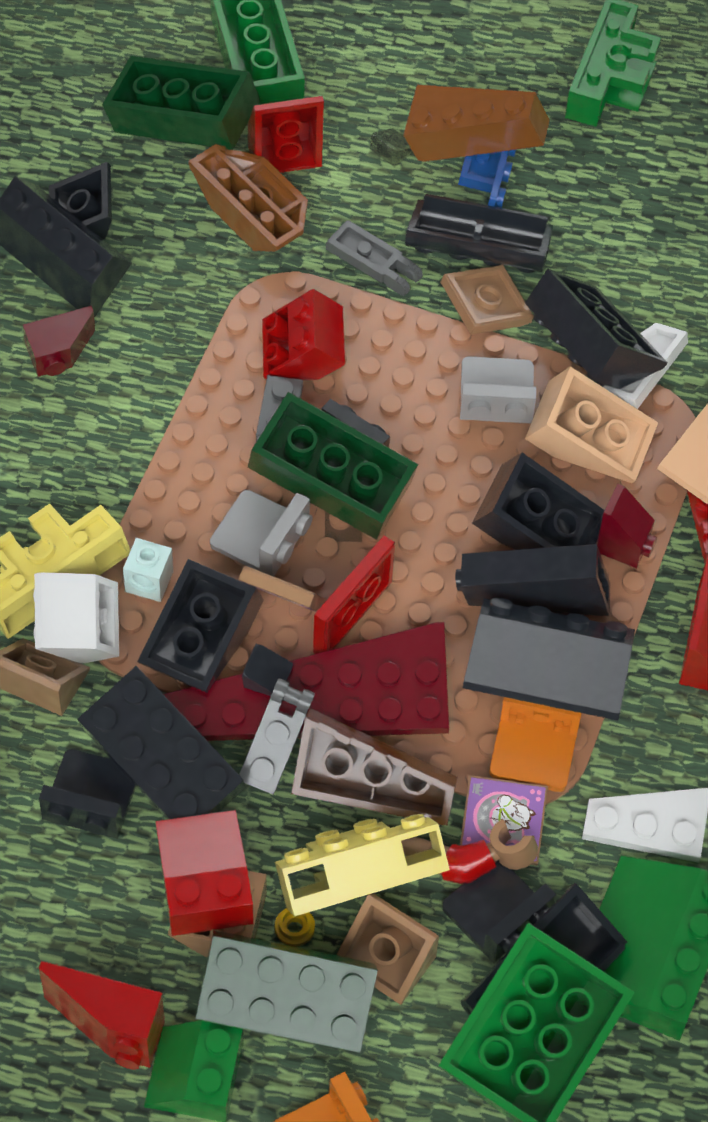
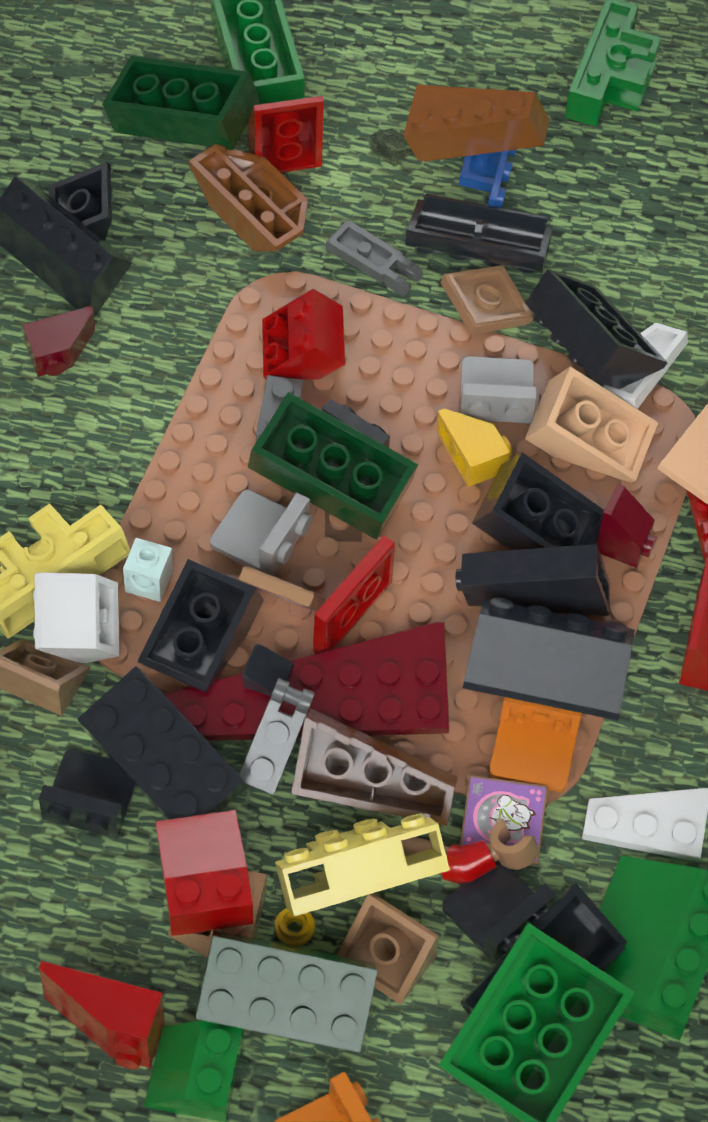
none -> yellow slope [436,409,512,487]

